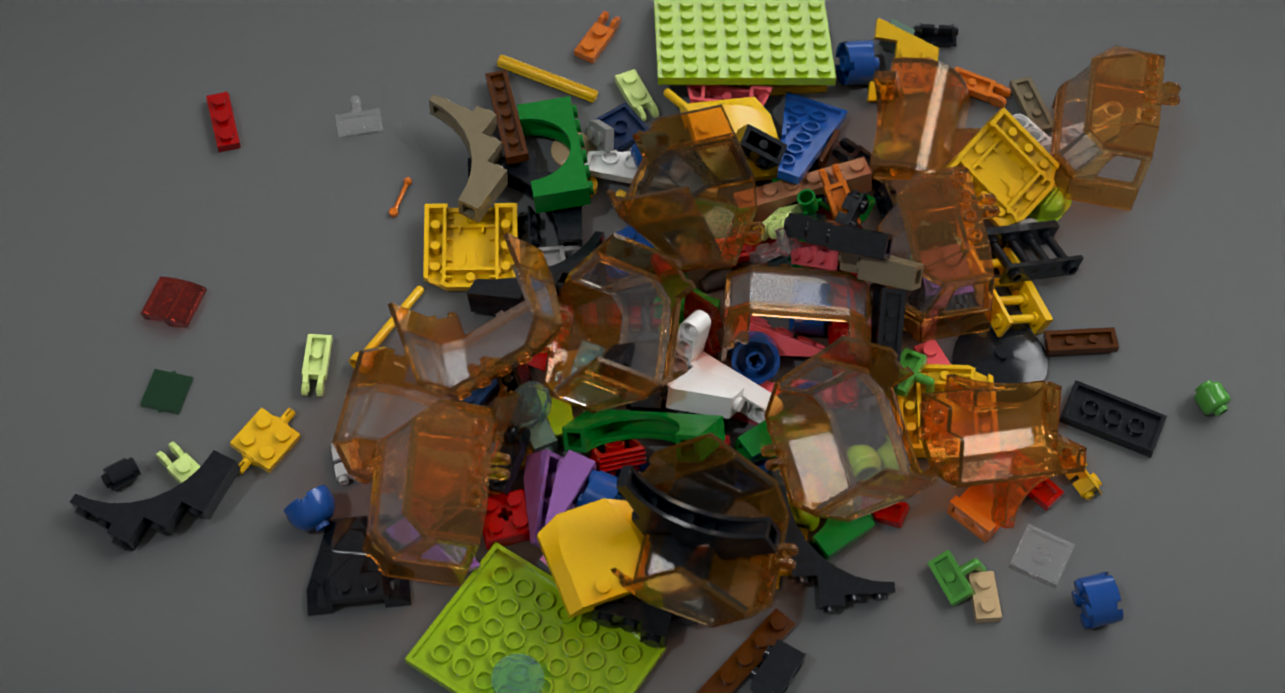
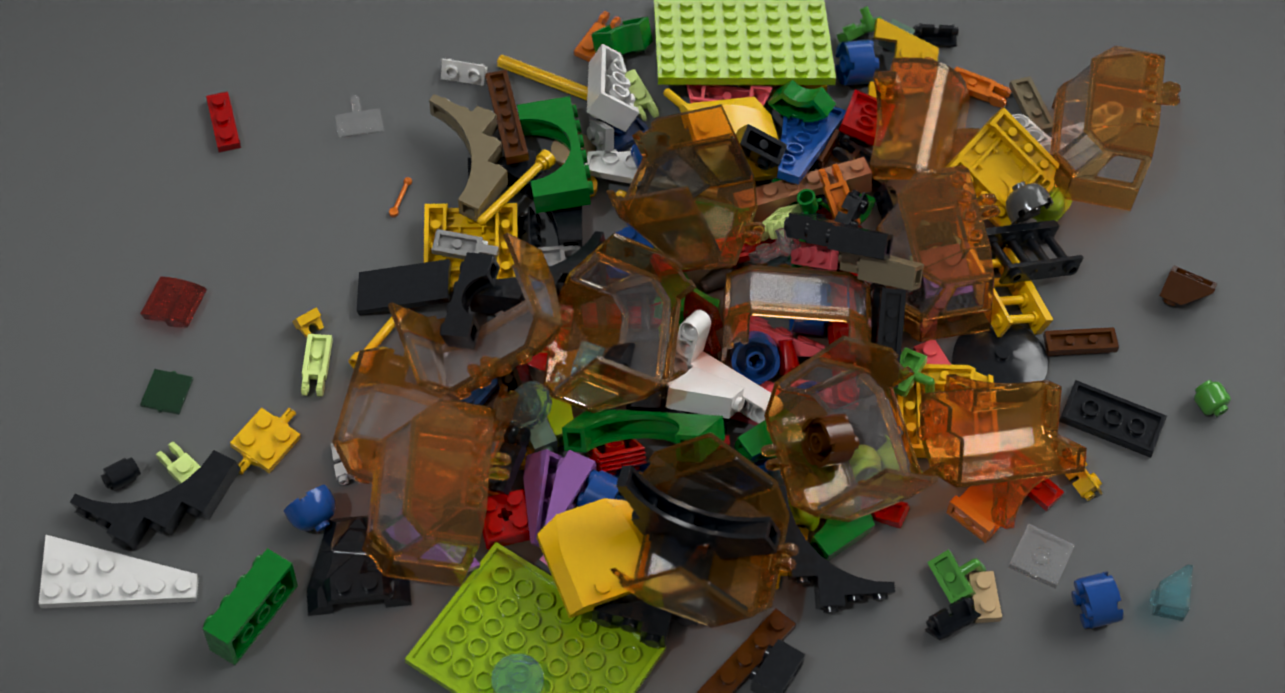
none -> white wing [39,535,199,608]
none -> green brick [202,548,298,666]
none -> yellow tile [292,307,324,338]
none -> black tile [356,259,451,315]
none -> light grey hinge [432,229,499,260]
none -> black arch [440,252,500,349]
none -> white hinge [441,58,488,86]
none -> yellow piece [477,149,556,225]
none -> white wedge [587,44,639,132]
none -> green brick [591,17,653,55]
none -> green brick [767,80,836,122]
none -> red cone [778,339,800,375]
none -> reddish brown brick [801,414,859,468]
none -> bright green plate [836,6,882,43]
none -> red plate [839,89,896,148]
none -> black hinge [925,596,981,640]
none -> dark grey cylinder [1006,181,1054,224]
none -> clear light blue slope [1149,564,1193,621]
none -> reddish brown slope [1159,265,1218,306]

